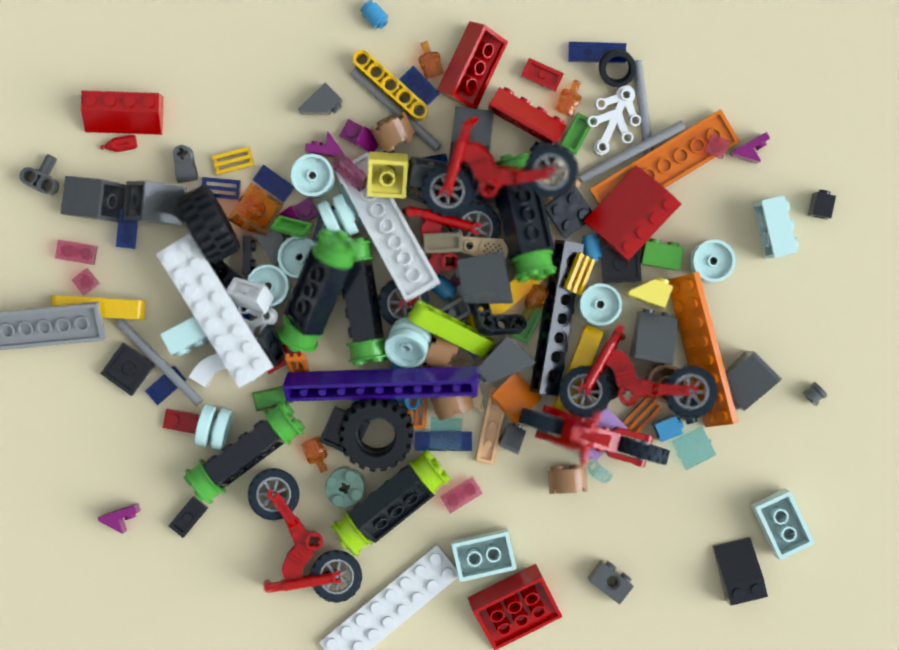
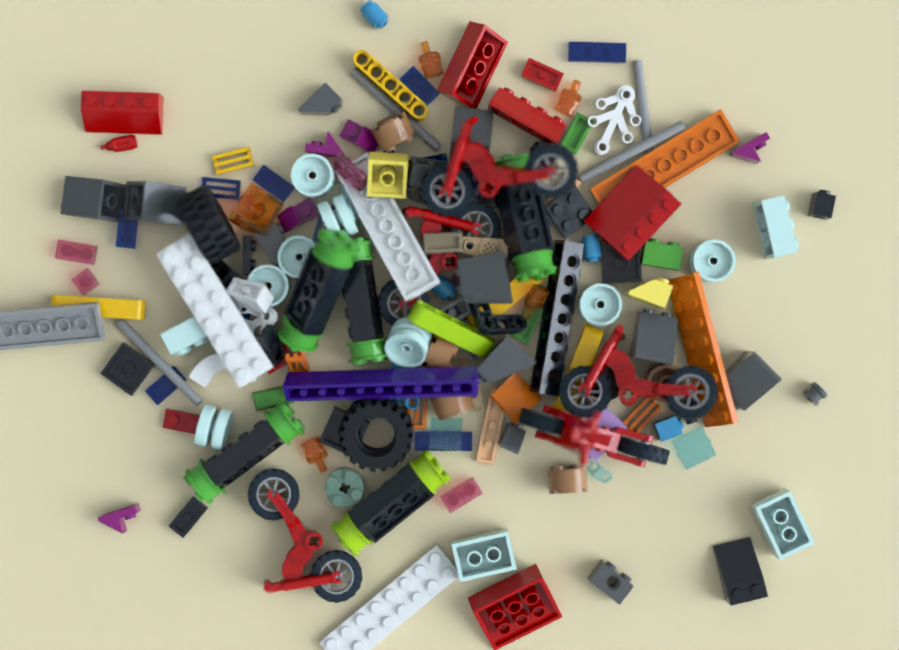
dark grey beam [19,154,59,195] -> none
dark grey piece [173,145,198,183] -> none
bright green tile [270,215,313,239] -> none
yellow tile [563,252,596,296] -> none
black tyre [598,49,636,87] -> none
clear pink plate [704,134,730,159] -> none

